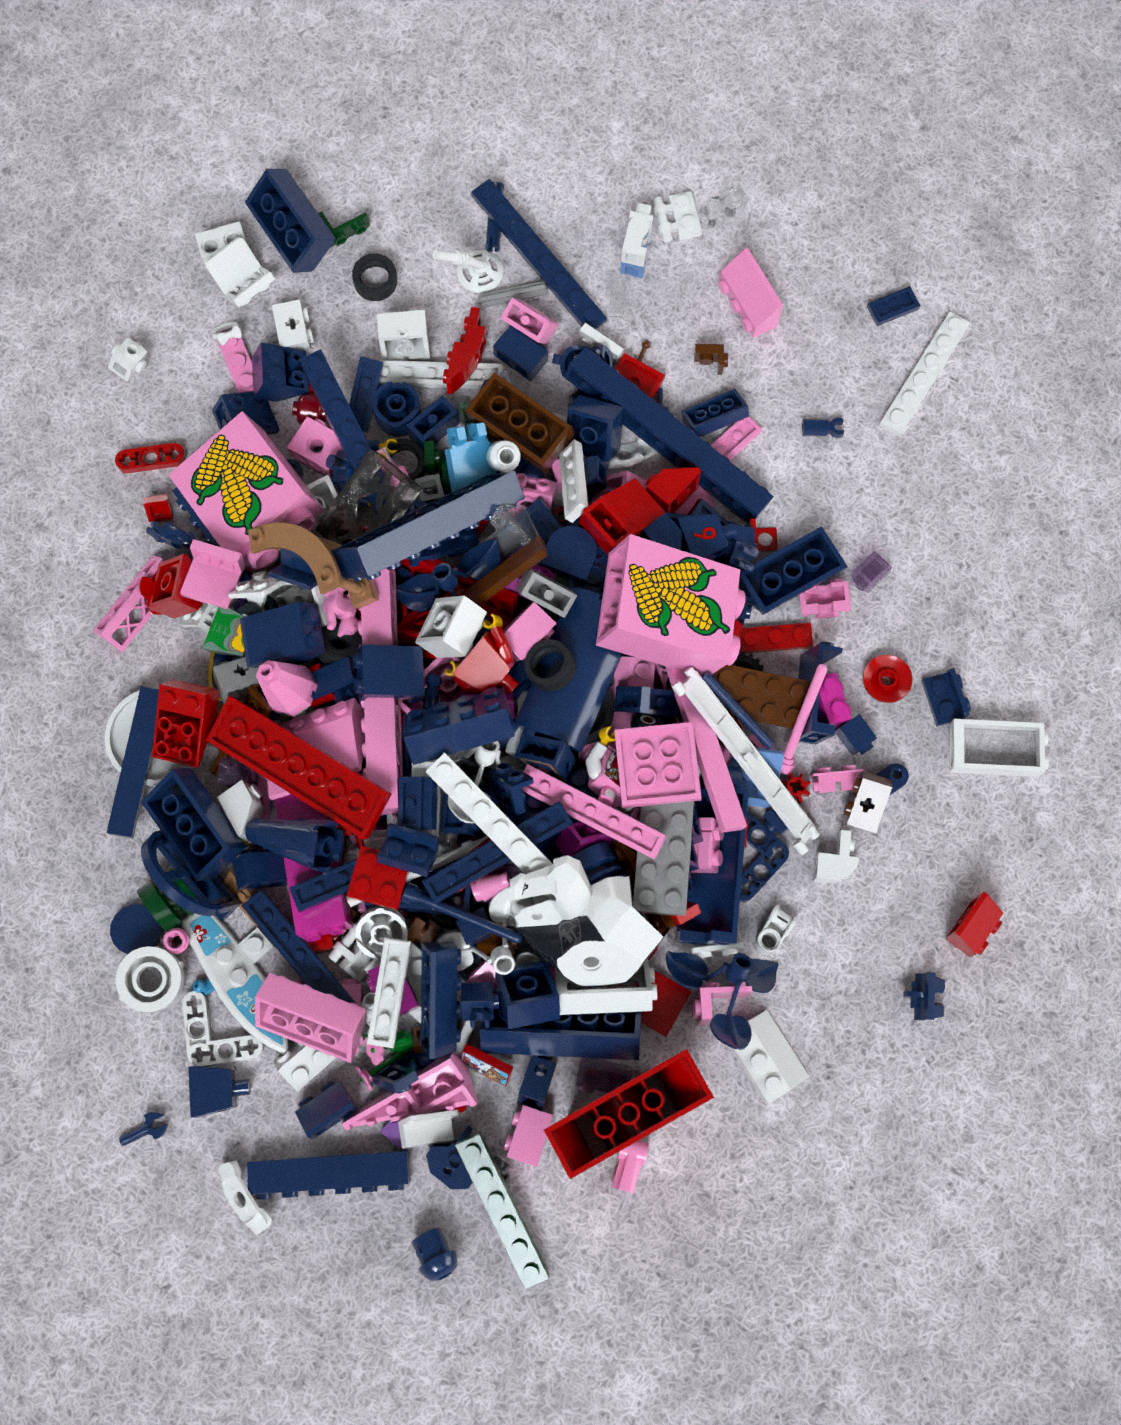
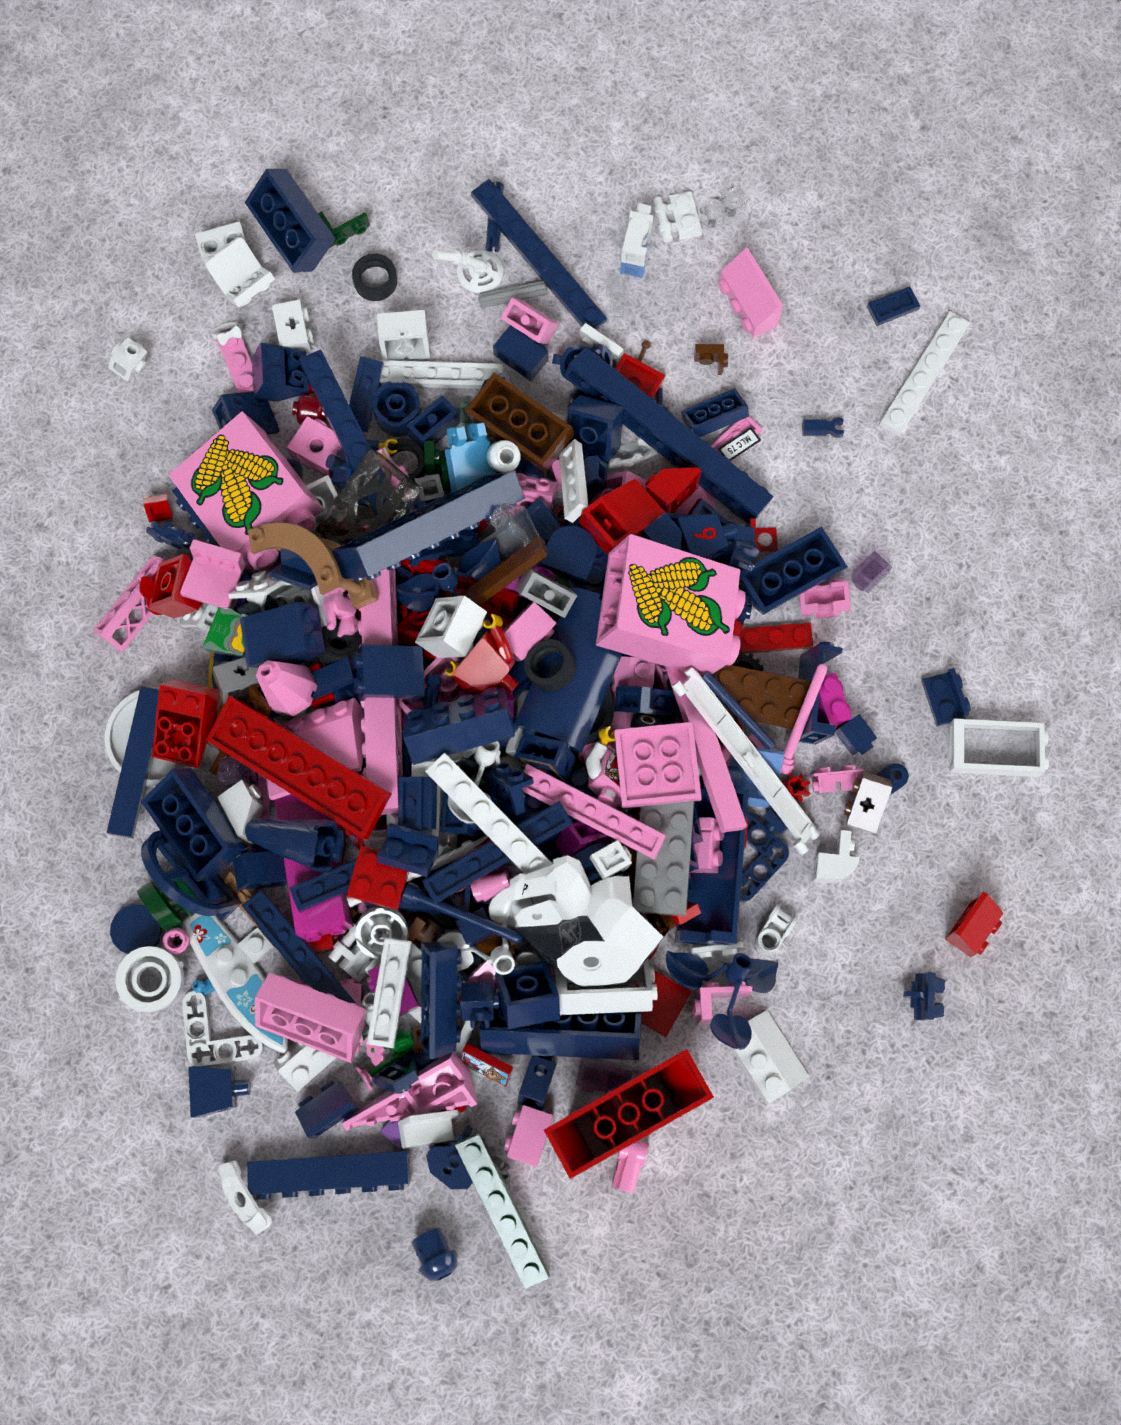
red beam [115,443,186,474] -> none
dark blue bar [119,1112,169,1146] -> none
red slope [443,307,487,394] -> none
red dish [863,655,913,703] -> none
none -> white bracket [590,840,632,879]
none -> sticker [718,427,761,461]

